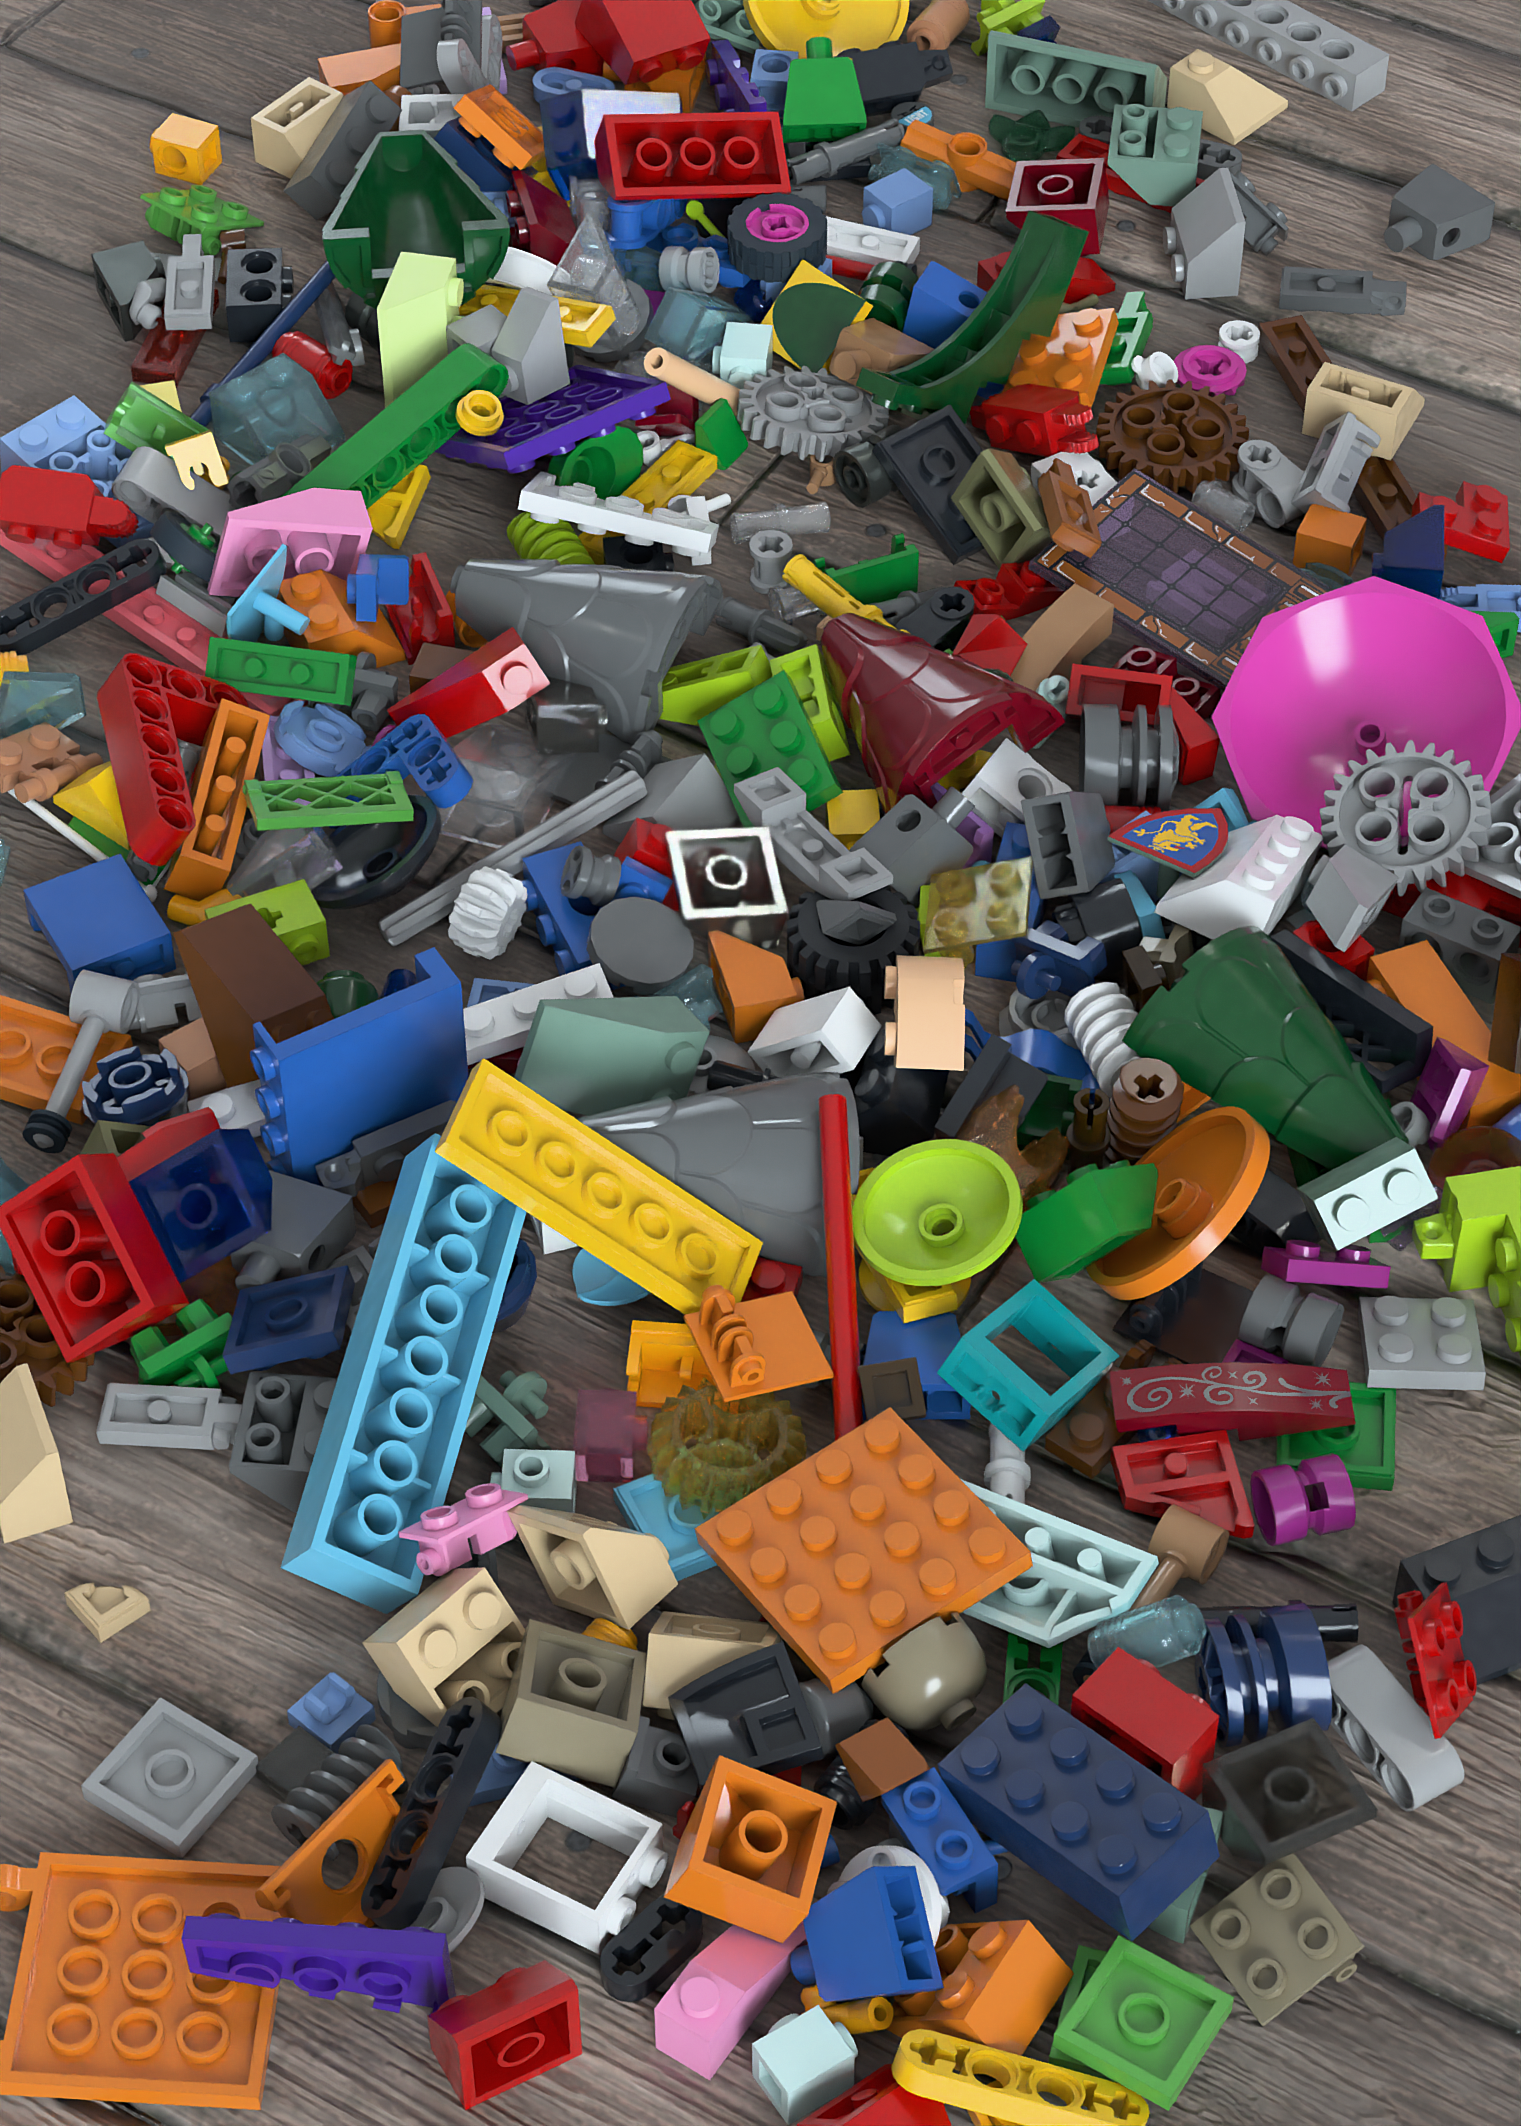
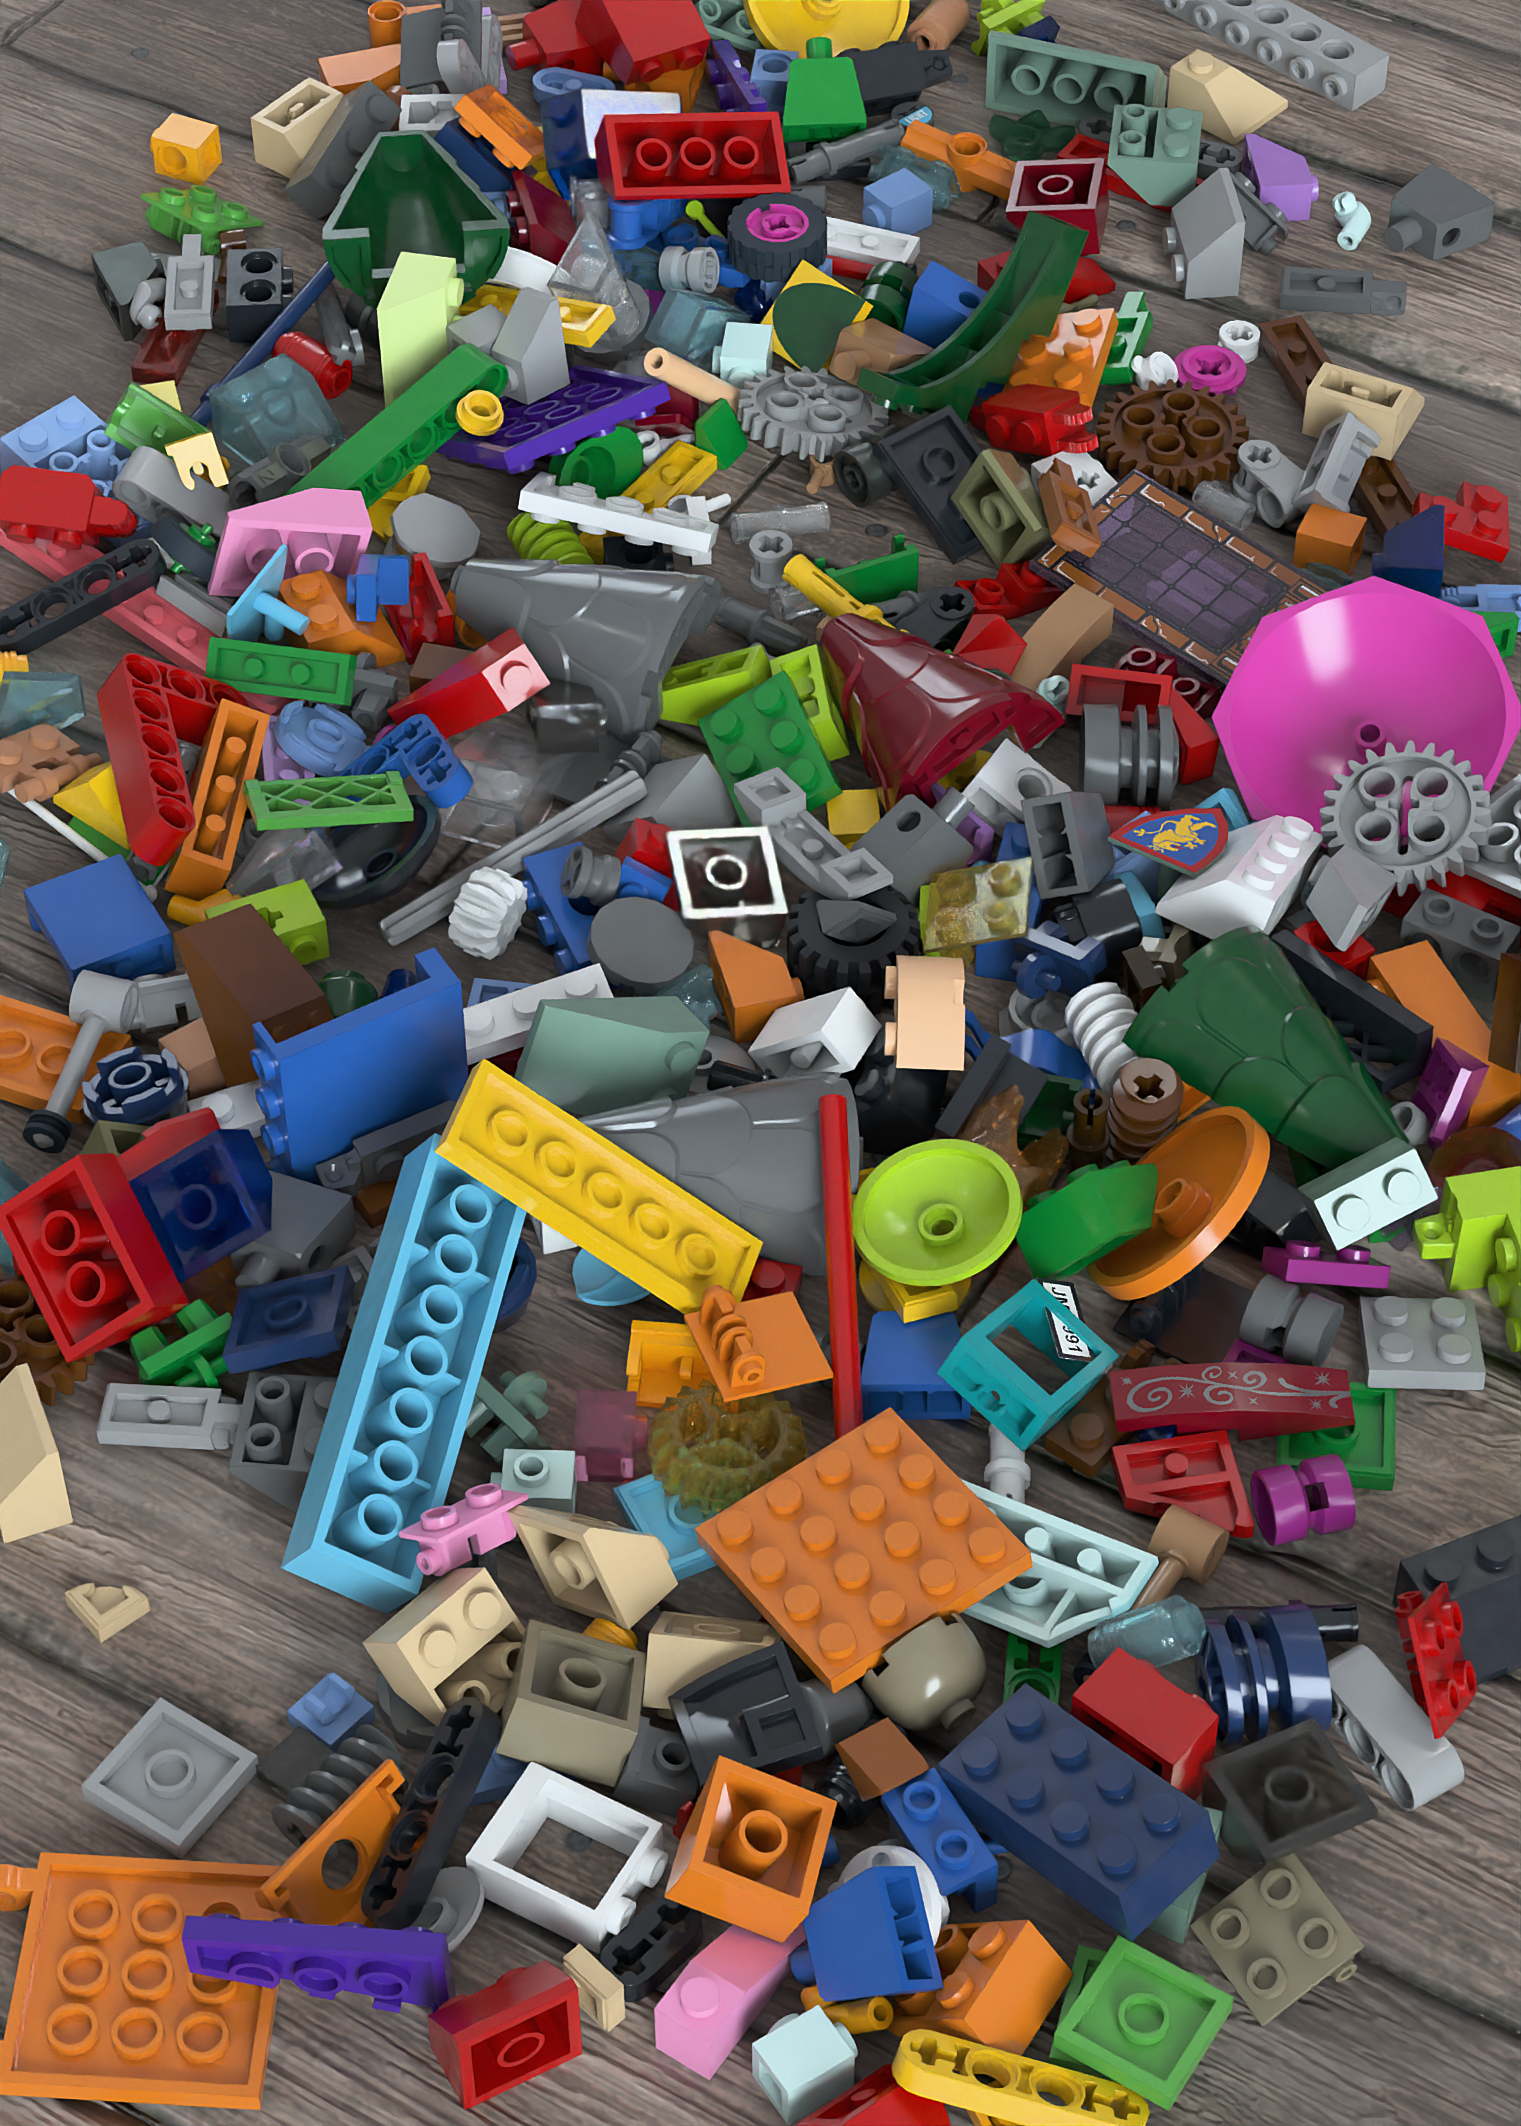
dark brown plate [858,1357,927,1421] -> none
none -> light grey hat [384,493,481,580]
none -> tan tile [563,1944,625,2032]
none -> sticker [1036,1277,1095,1362]
none -> medium lavender slope [1241,134,1319,221]
none -> light aqua arm [1332,191,1372,251]

